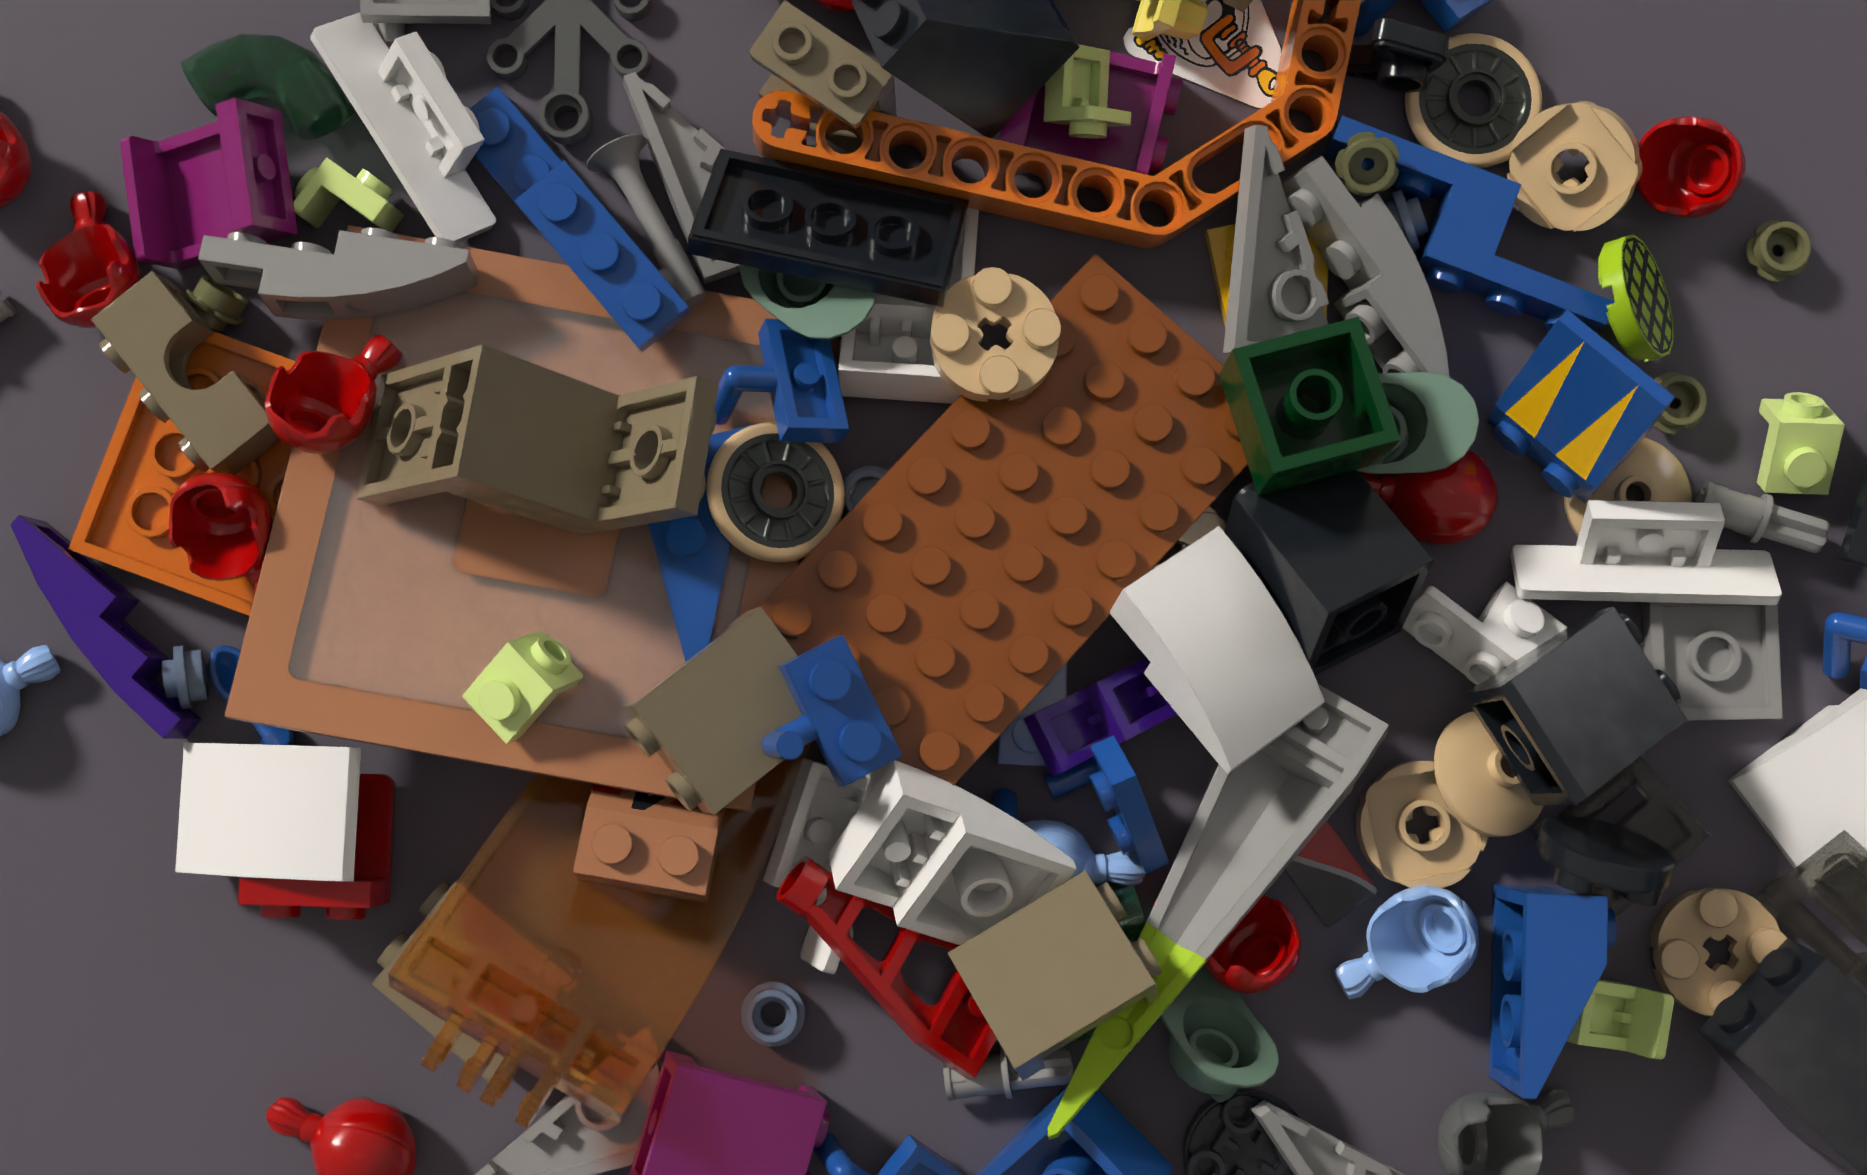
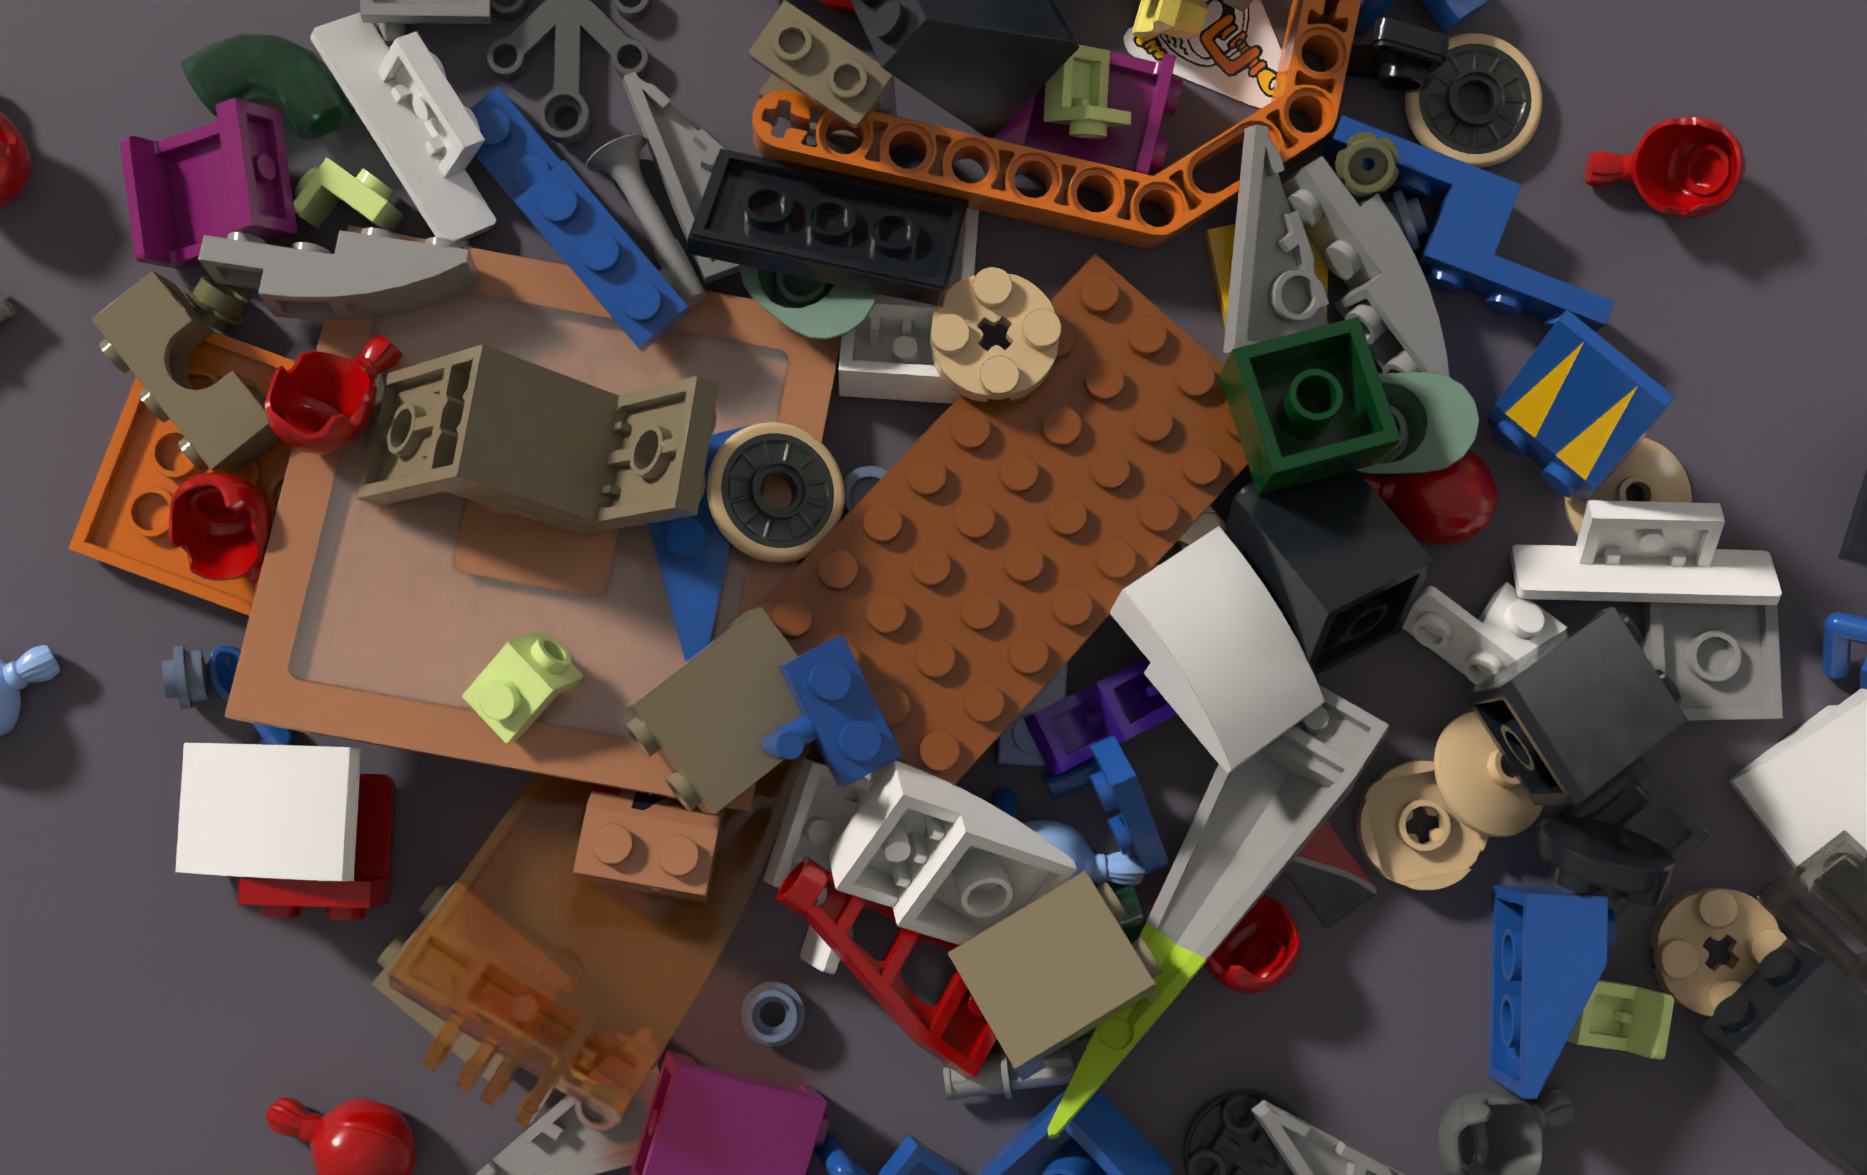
dark purple slope [10,515,202,739] -> none
red hair [36,192,142,328] -> none
blue plate [715,319,849,443] -> none
sand green piece [1160,965,1279,1103] -> none
light blue hair [1333,886,1479,999] -> none
tan plate [1507,101,1643,231] -> none
lime tile [1598,234,1674,362] -> none
olive plate [1654,372,1707,434] -> none
light grey axle [1695,481,1830,553] -> none
olive plate [1746,220,1811,282] -> none
yellowish green bracket [1757,392,1845,495] -> none

